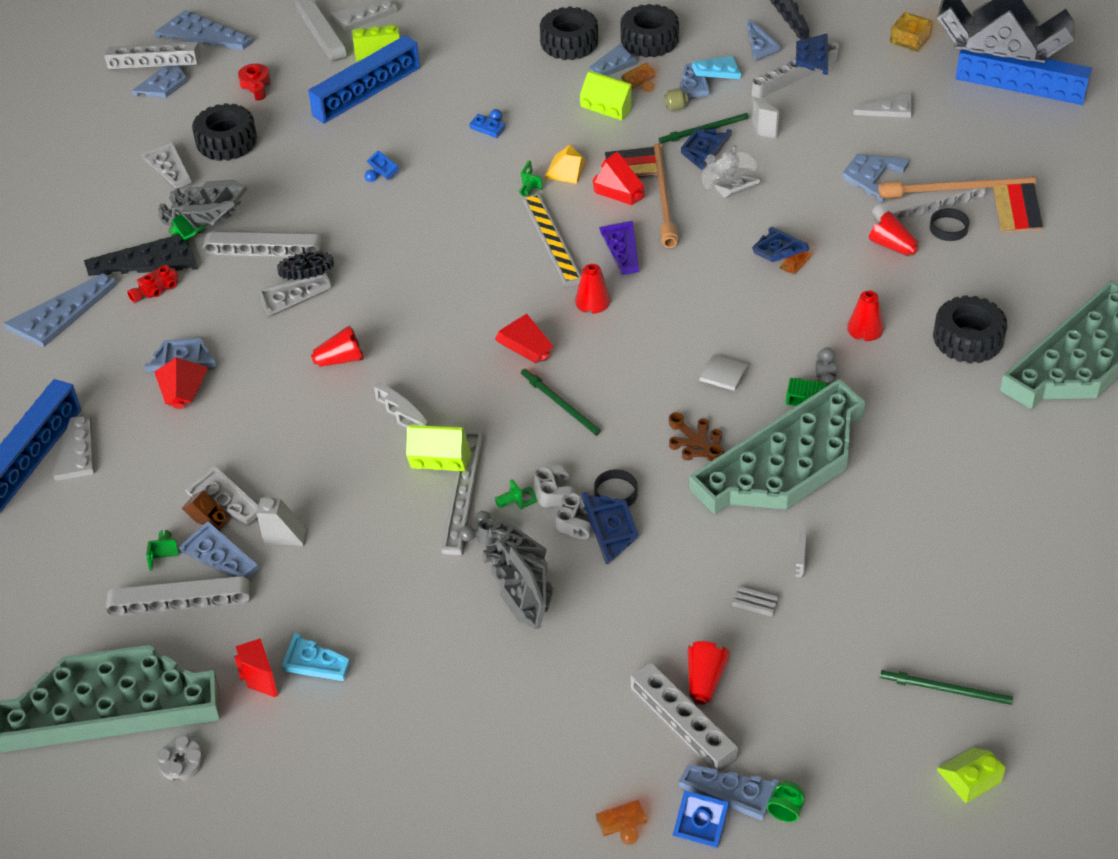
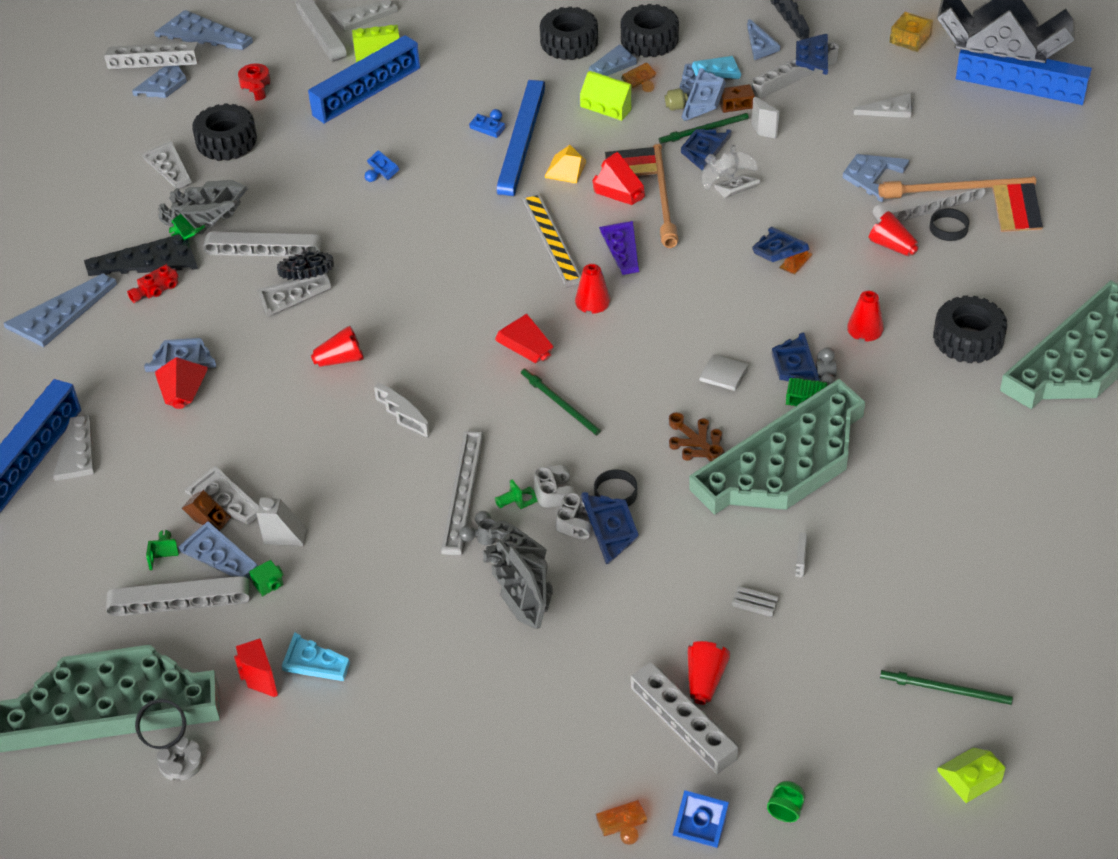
slope [406,425,472,471] -> none
green bracket [519,160,543,197] -> none
sand blue wing [678,764,780,821] -> none
none -> black tyre [135,699,187,749]
none -> green brick [249,560,284,597]
none -> blue beam [497,80,545,196]
none -> sand blue wing [681,68,726,121]
none -> reddish brown brick [719,84,755,113]
none -> dark blue wing [771,332,820,382]

